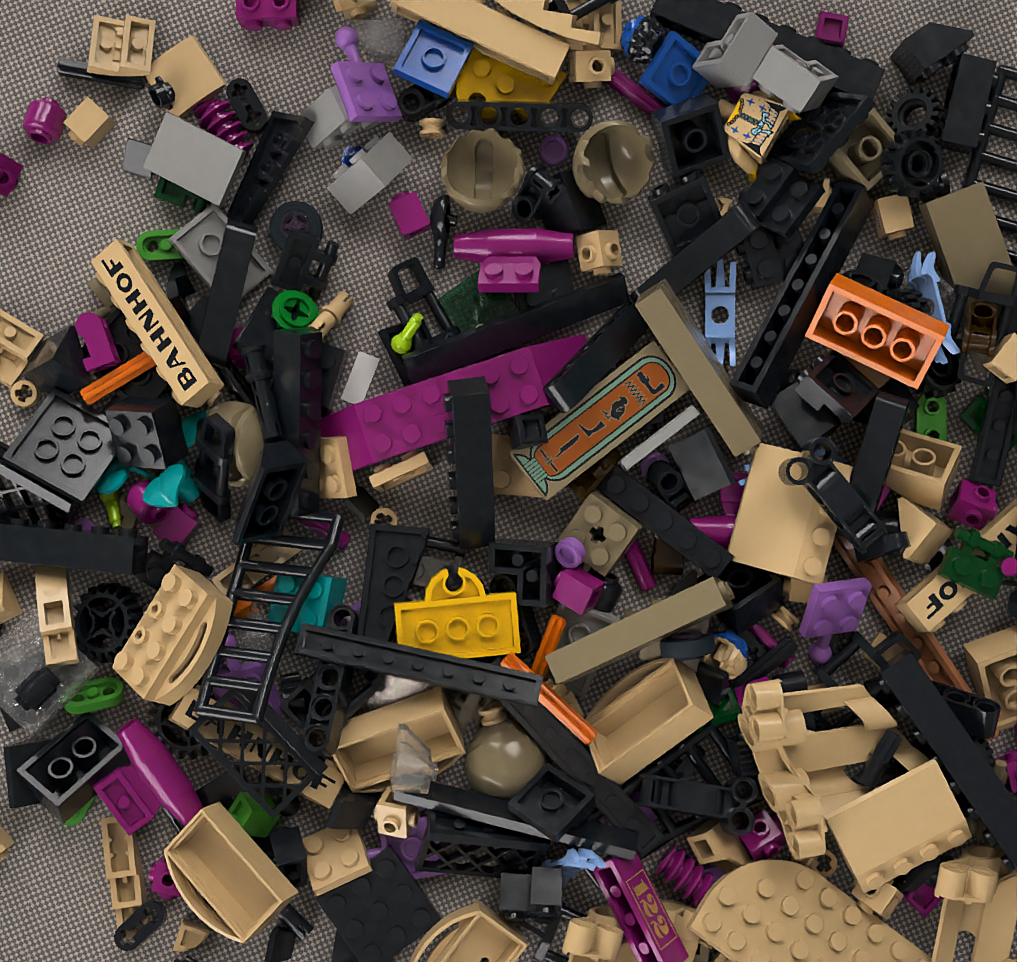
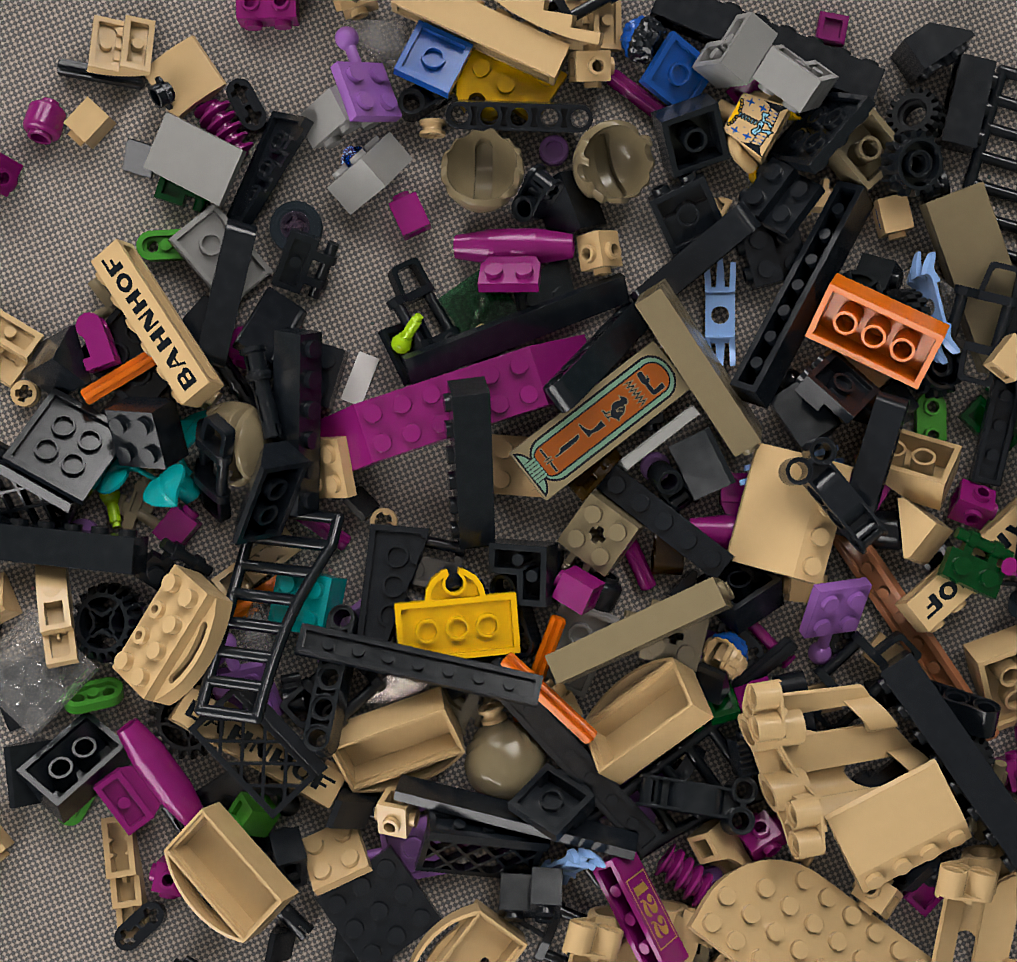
black brick [14,665,62,712] -> none
magenta head [127,480,172,524] -> none
black slope [167,261,196,321] -> none
tan tile [173,919,212,952] -> none
green gear [271,290,319,329] -> none
tan pin [306,291,354,340] -> none
tan plate [369,450,434,493] -> none
clear slope [390,723,437,794] -> none
black piece [430,194,458,270] -> none
black slope [507,413,549,450] -> none
medium lavender tile [554,537,586,569] -> none
black wheel [660,631,716,661] -> none
tan bush [770,606,800,633] -> none
tan bush [809,848,837,877] -> none
black piece [853,531,911,563] -> none
black axle [857,730,902,790] -> none
dark brown piece [960,300,998,357] -> none

